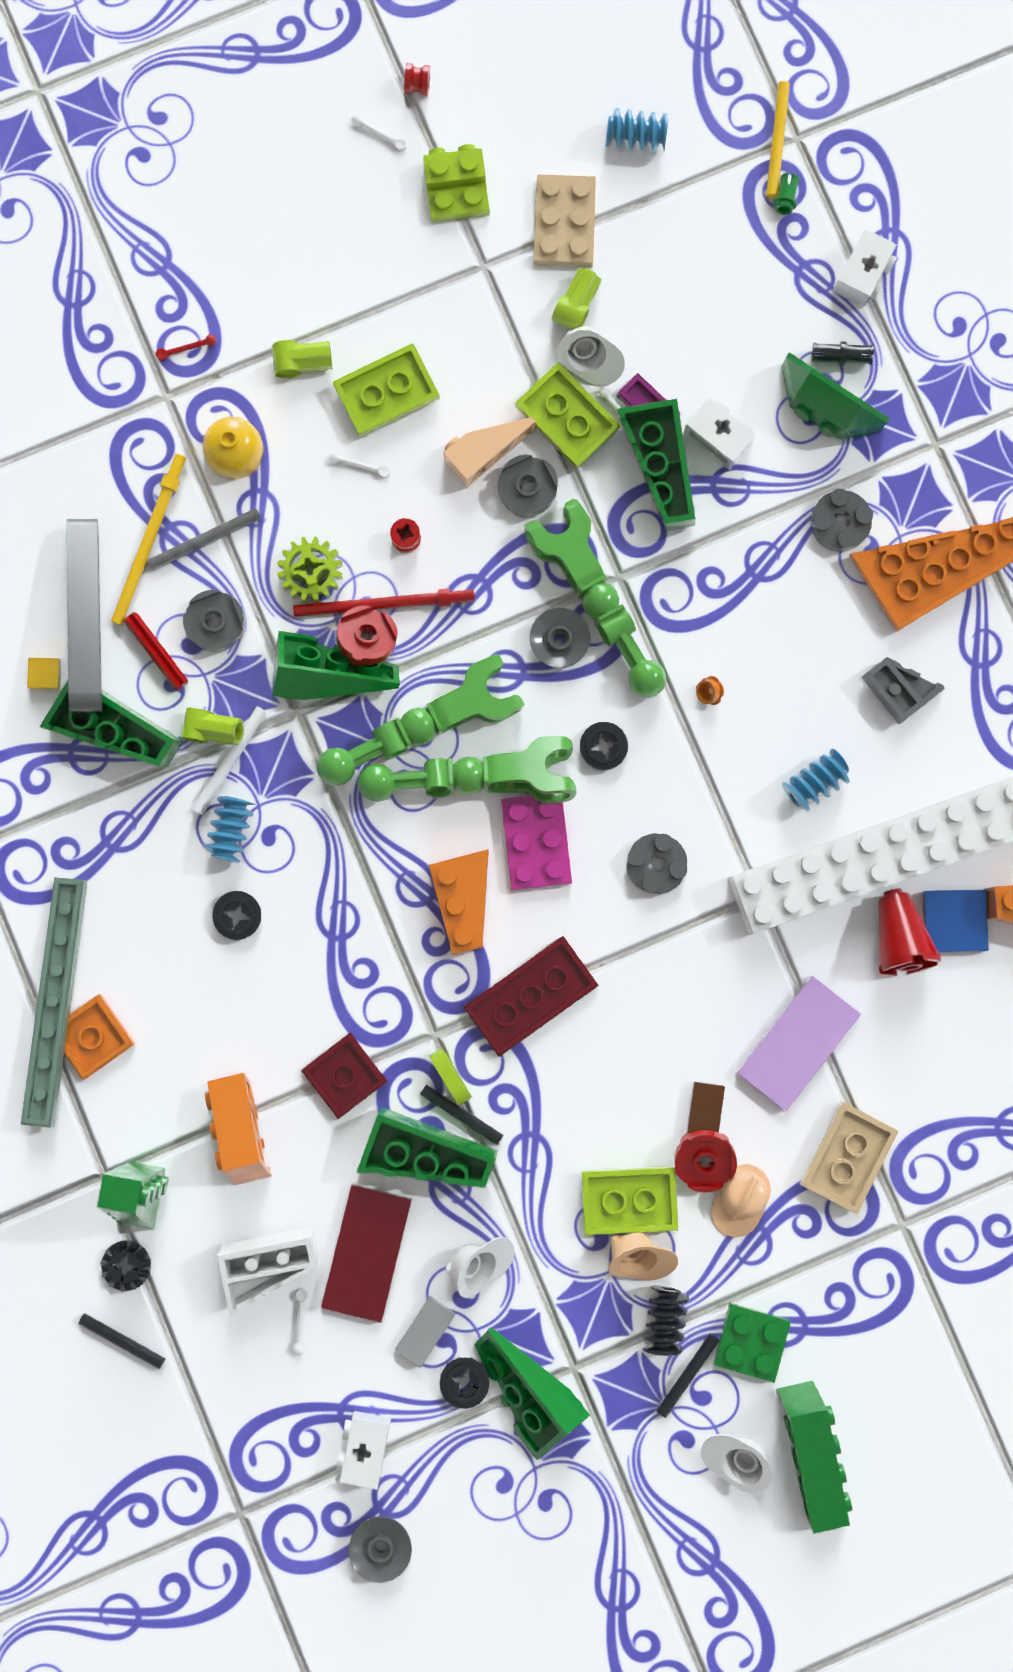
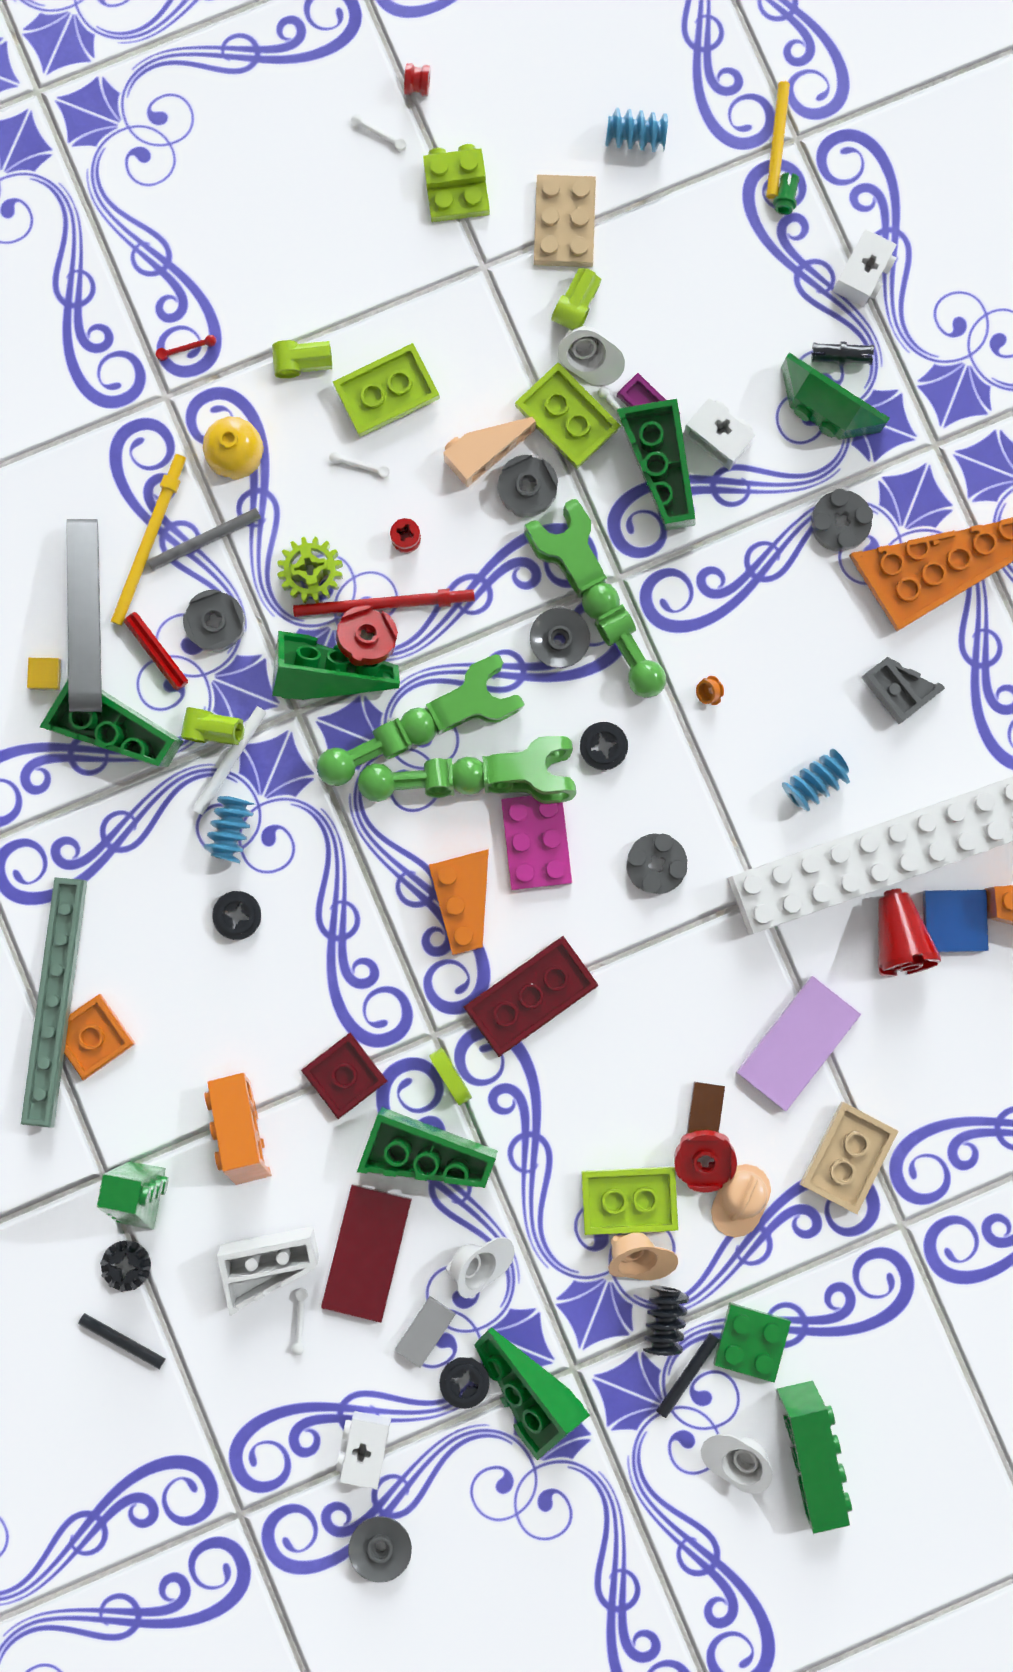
black bar [419,1084,504,1145] -> none

